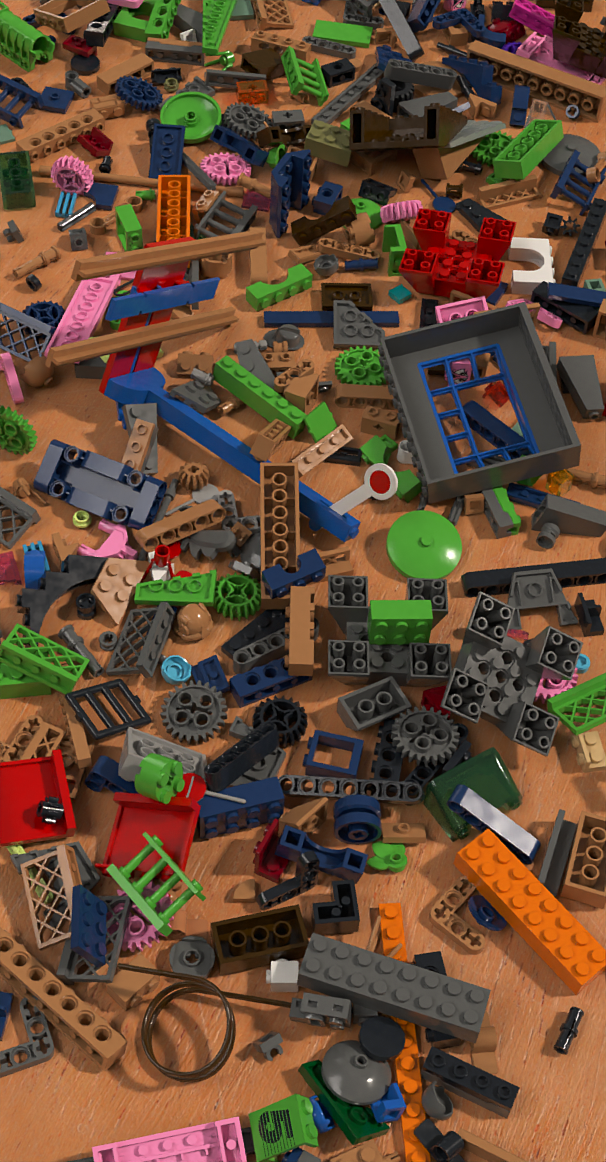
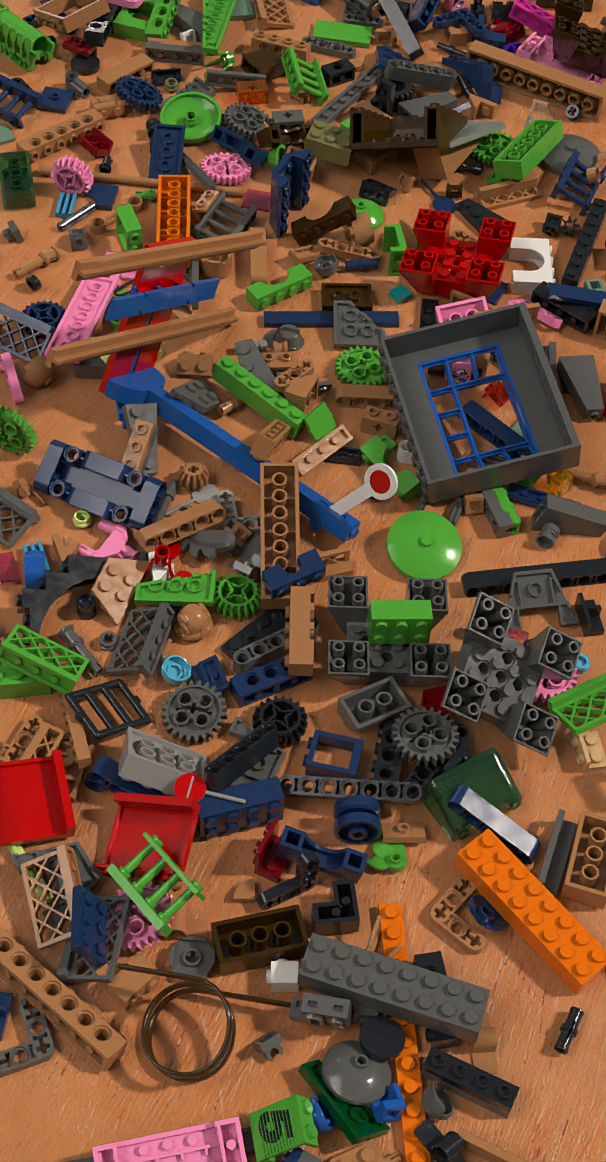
black gear [37,796,64,824] -> none
bright green brick [135,753,185,804] -> none
light grey pin [190,368,214,386] -> none
medium nougat pin [236,172,271,199] -> none
medium nougat slope [278,797,329,837] -> none
dark blue brick [312,181,343,215] -> none
bright pink gear [380,200,423,224] -> none
dark blue arch [509,85,530,127] -> none

